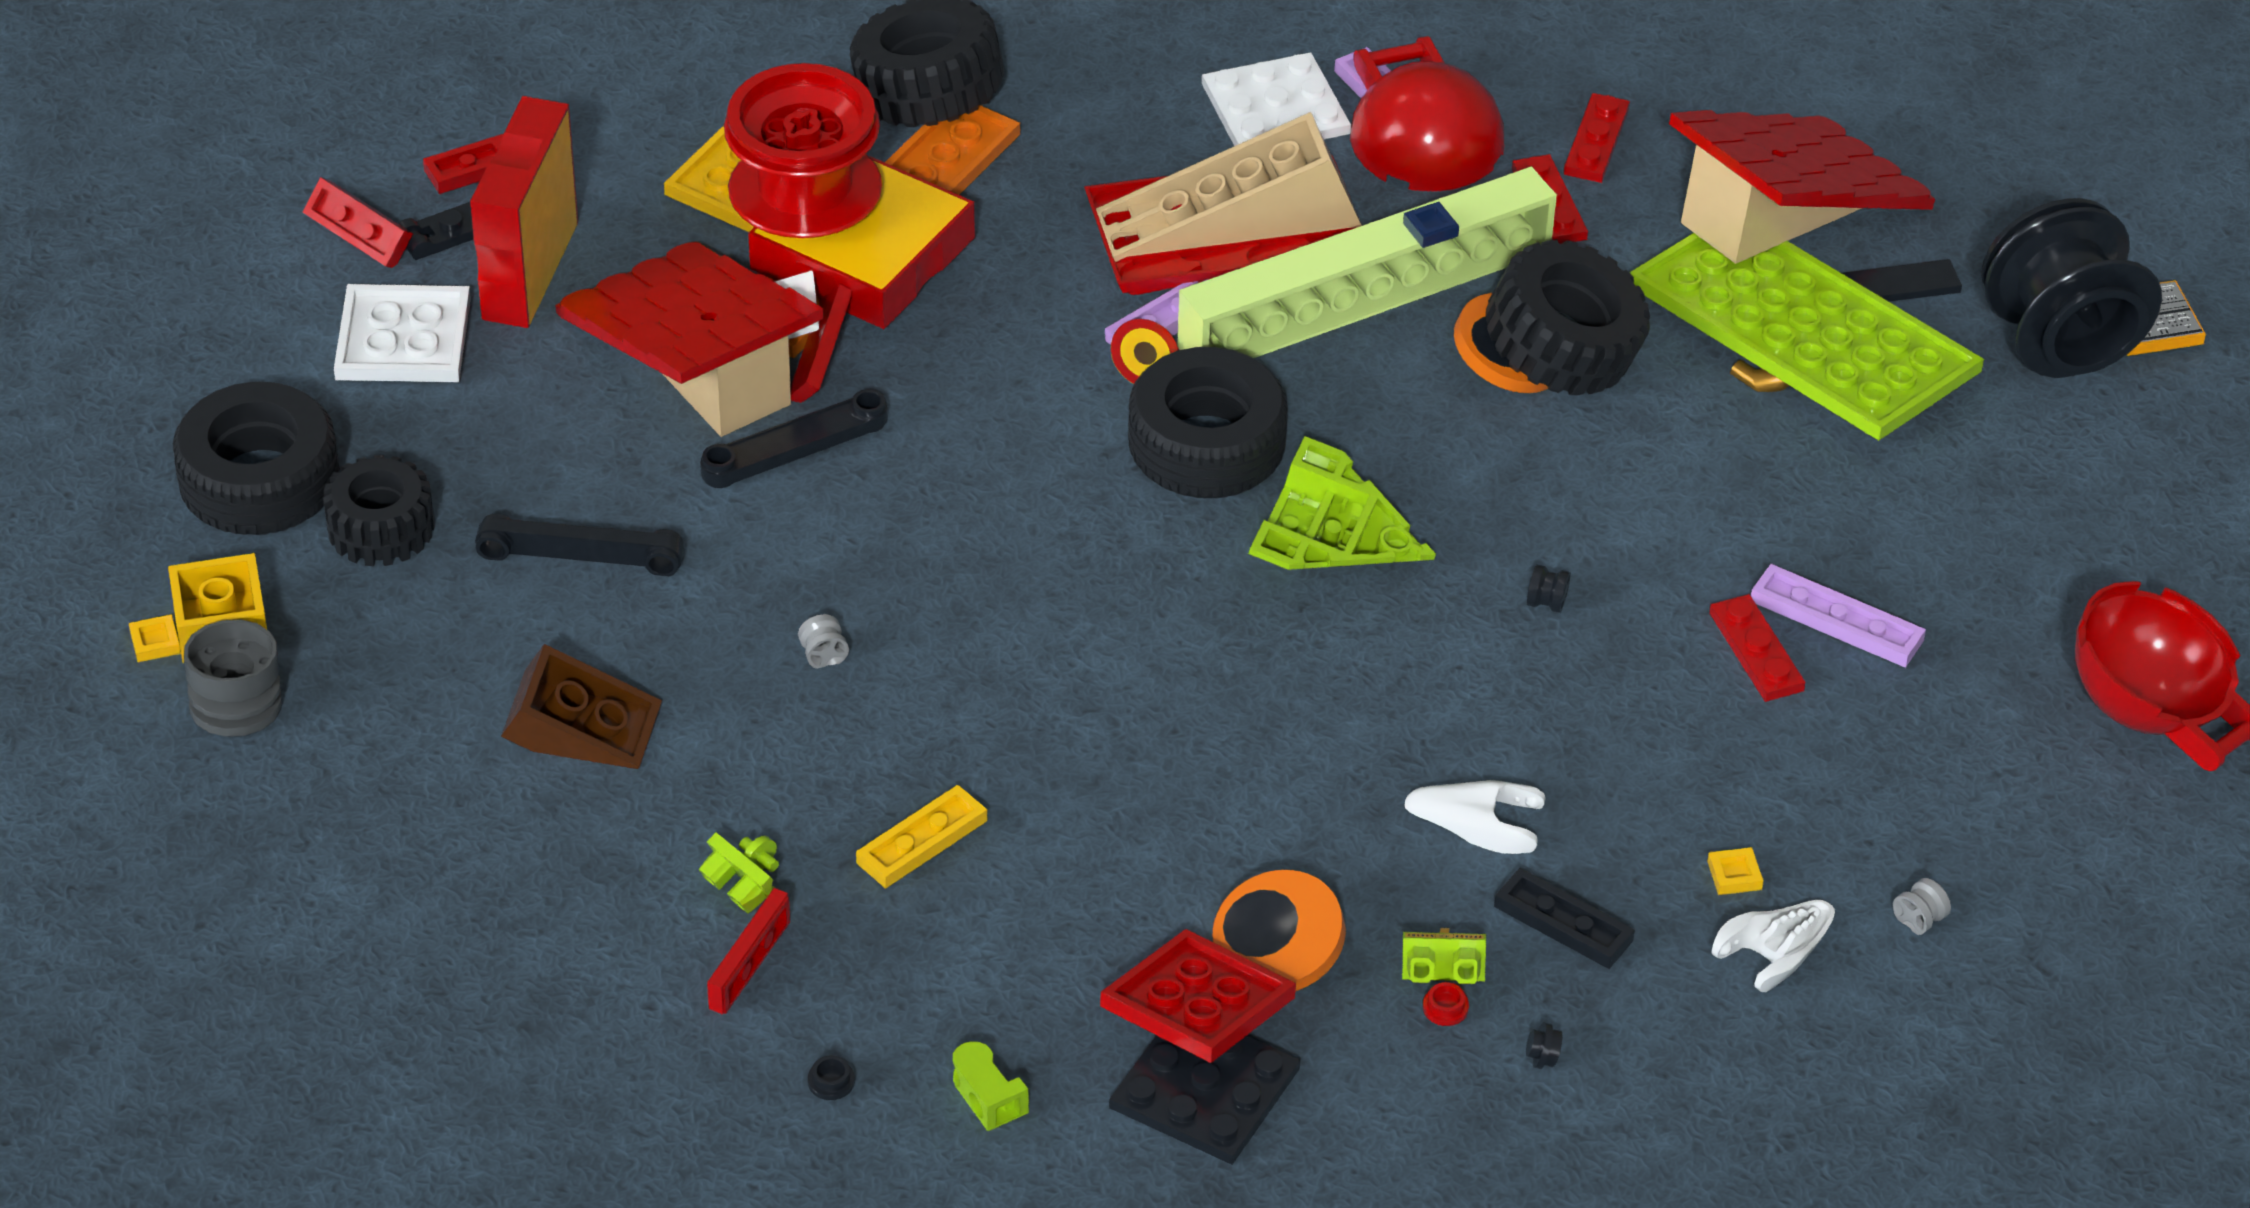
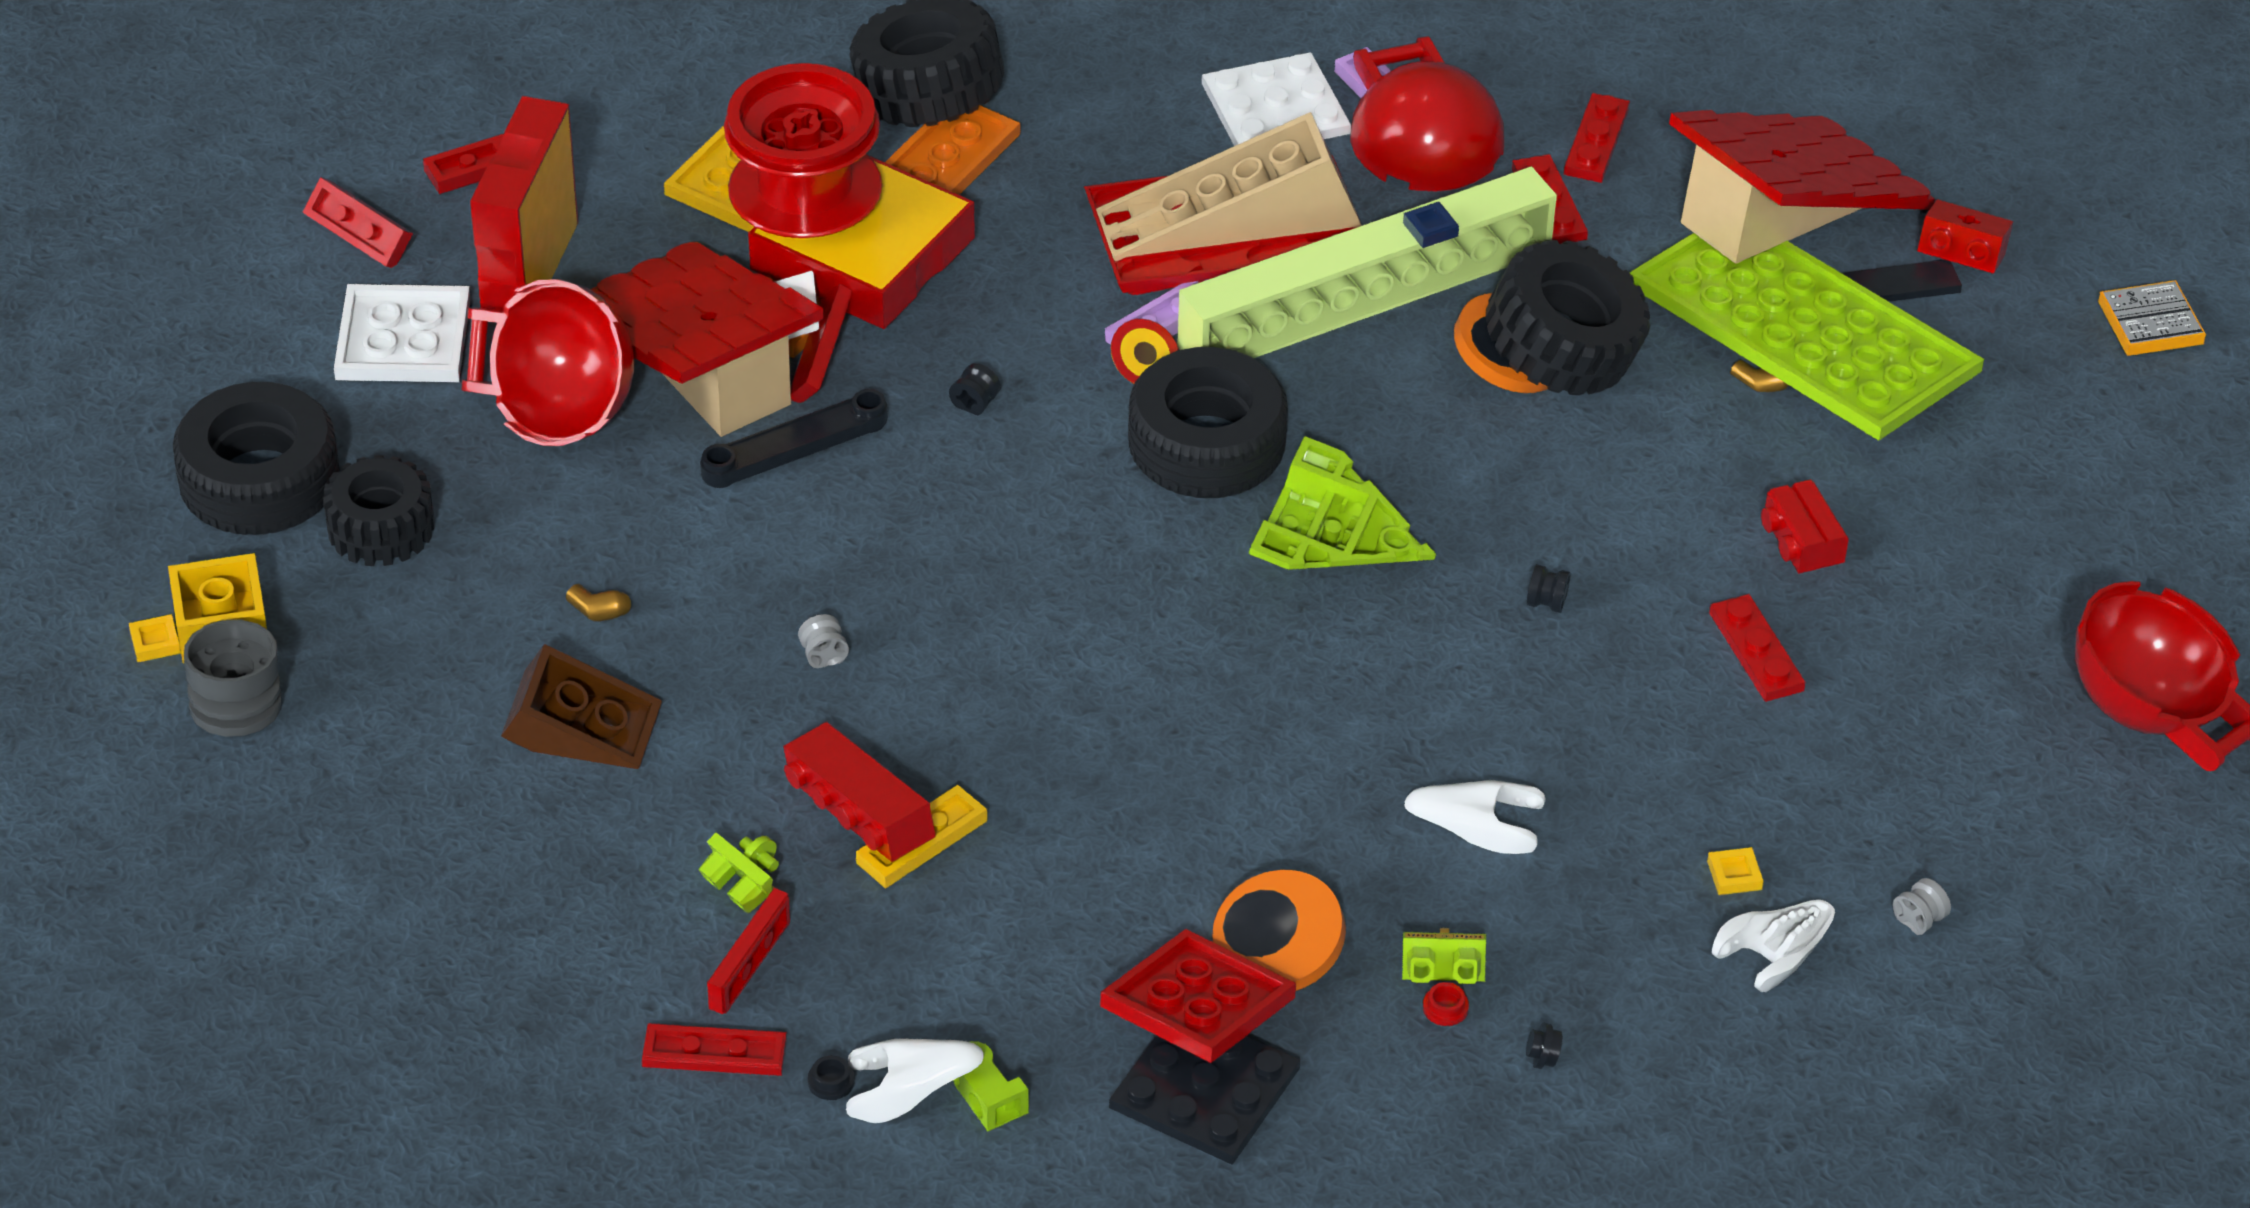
black plate [399,202,474,260] -> none
black piece [475,513,684,577] -> none
black plate [1494,868,1635,969] -> none
lavender plate [1751,564,1926,668] -> none
black wheel [1981,198,2162,378] -> none
none -> red windscreen [461,279,634,446]
none -> pearl gold arm [566,584,631,622]
none -> red tile [642,1023,787,1076]
none -> red brick [783,722,936,862]
none -> white animal [846,1038,984,1123]
none -> black wheel [949,363,1001,416]
none -> red brick [1761,479,1849,574]
none -> red brick [1917,199,2014,274]

